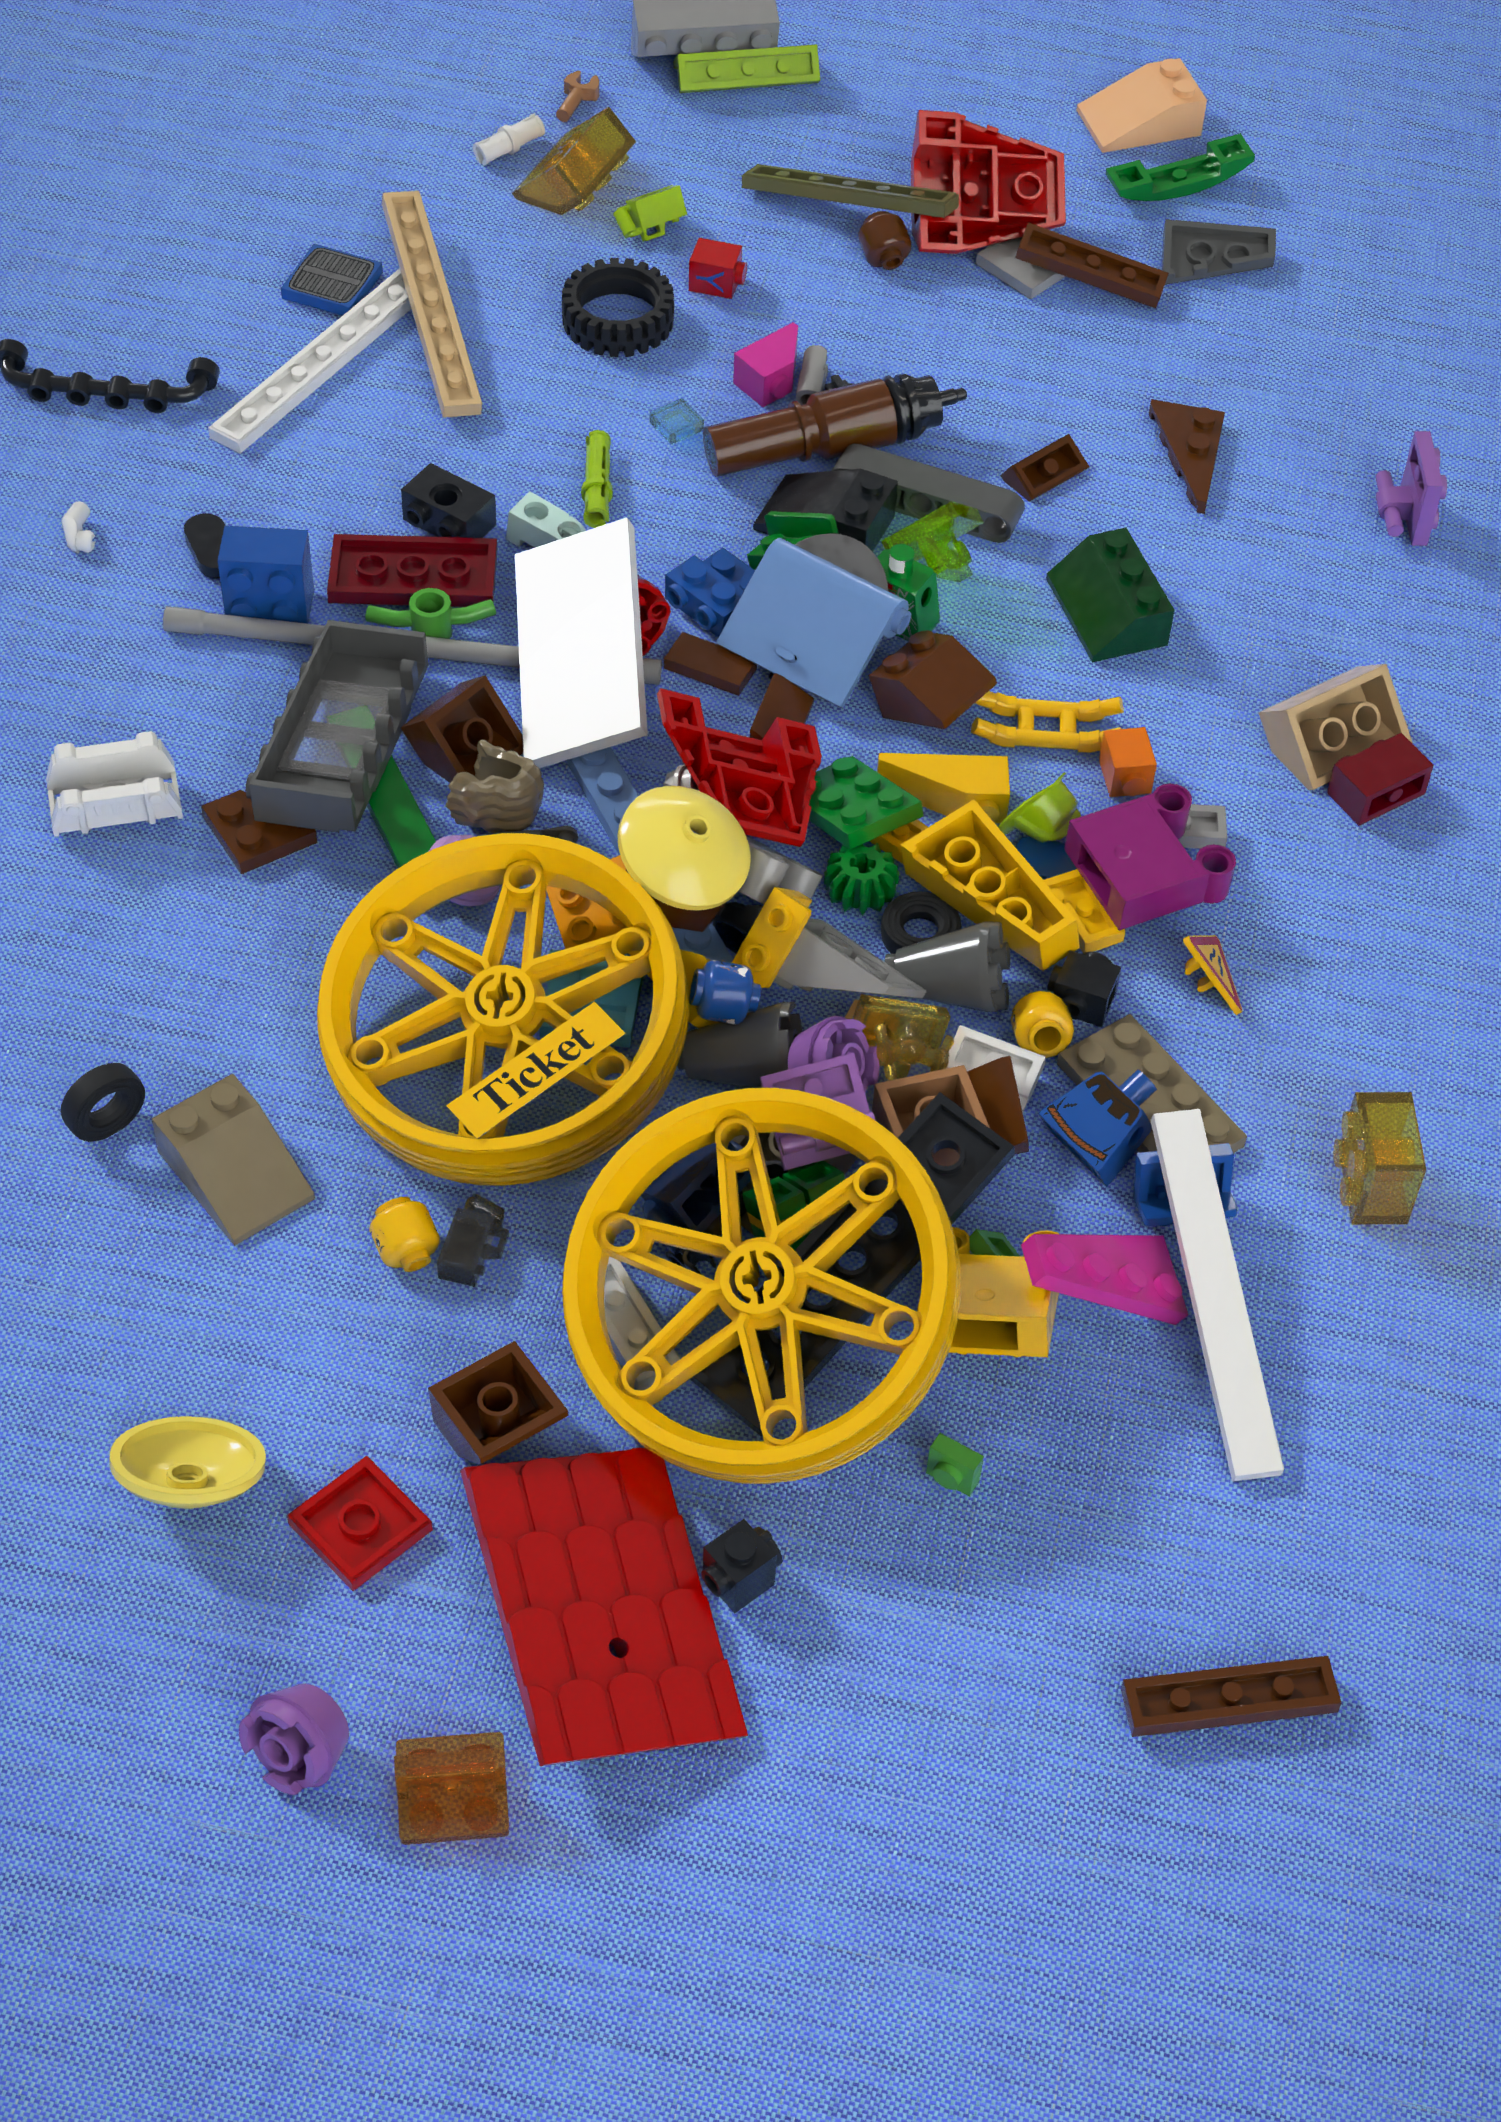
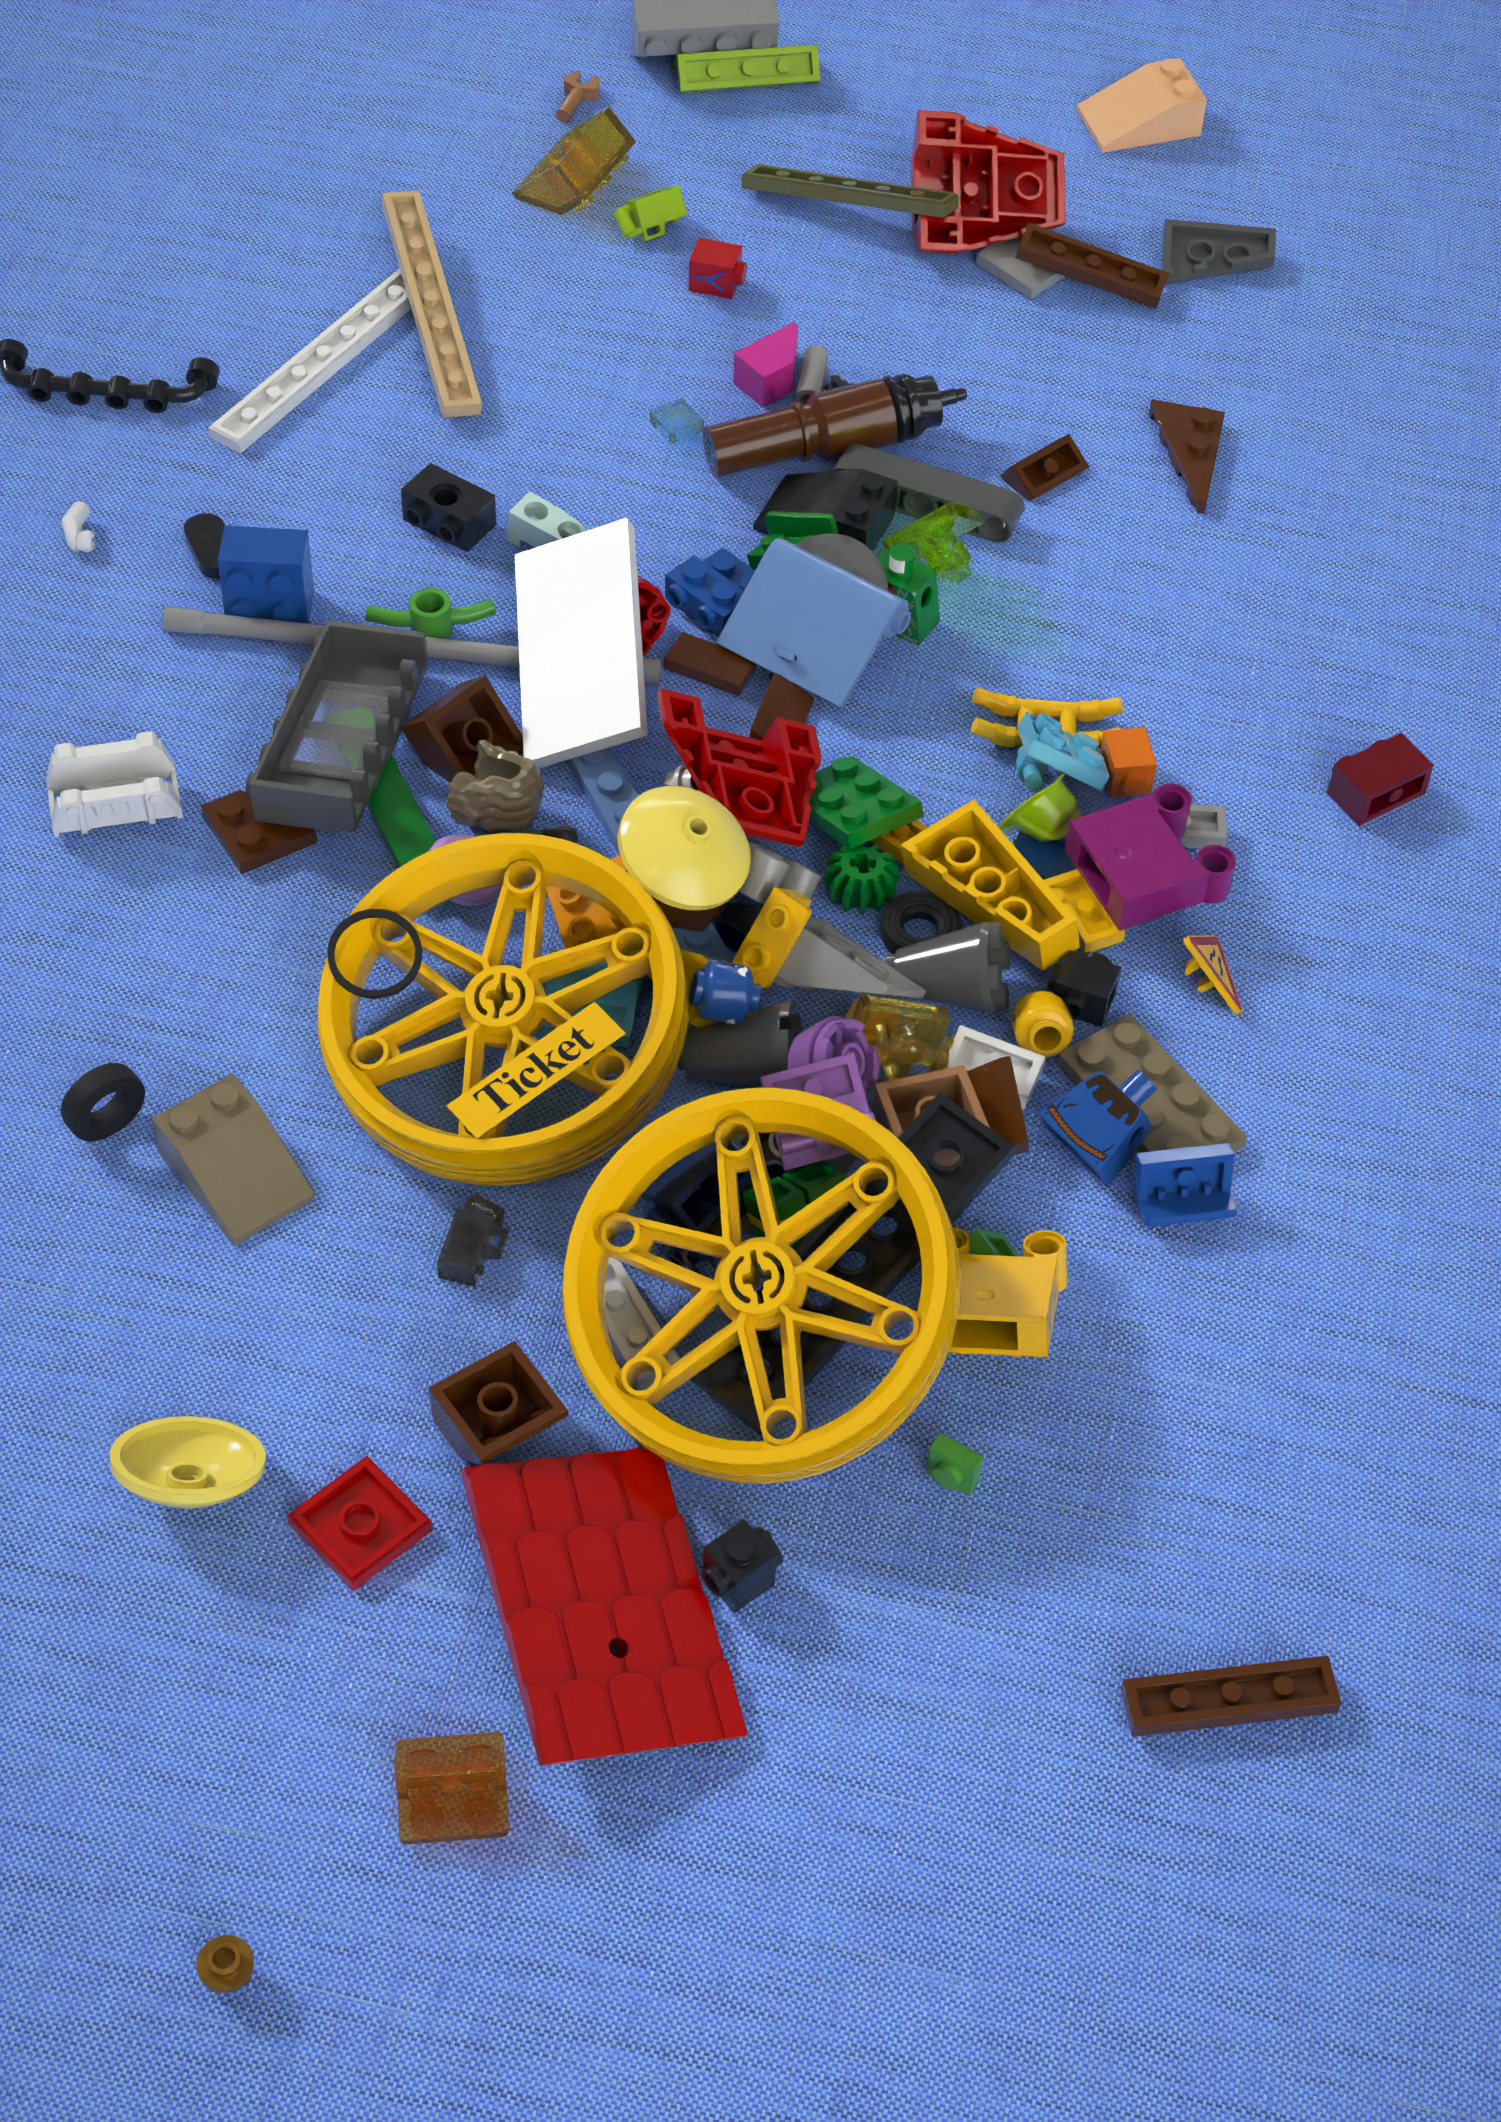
medium lavender cone [239,1684,349,1795] -> none
tile [281,244,383,316] -> none
dark red plate [327,534,498,607] -> none
yellow head [369,1197,440,1272] -> none
white pin [473,113,545,166] -> none
black tyre [562,258,674,357] -> none
lime pin [581,430,613,528] -> none
reddish brown head [858,211,911,270] -> none
reddish brown slope [868,630,997,729] -> none
yellow slope [877,753,1010,823] -> none
dark pink wing [1021,1234,1188,1325] -> none
dark green slope [1046,527,1175,663] -> none
green slope [1106,133,1255,201] -> none
white tile [1151,1109,1284,1482] -> none
tan slope [1258,664,1413,790] -> none
clear yellow brick [1333,1092,1426,1225] -> none
medium lavender plate [1375,431,1447,546] -> none
none -> pearl gold plate [196,1935,254,1993]
none -> black piece [327,909,422,999]
none -> medium azure plate [1016,712,1110,791]

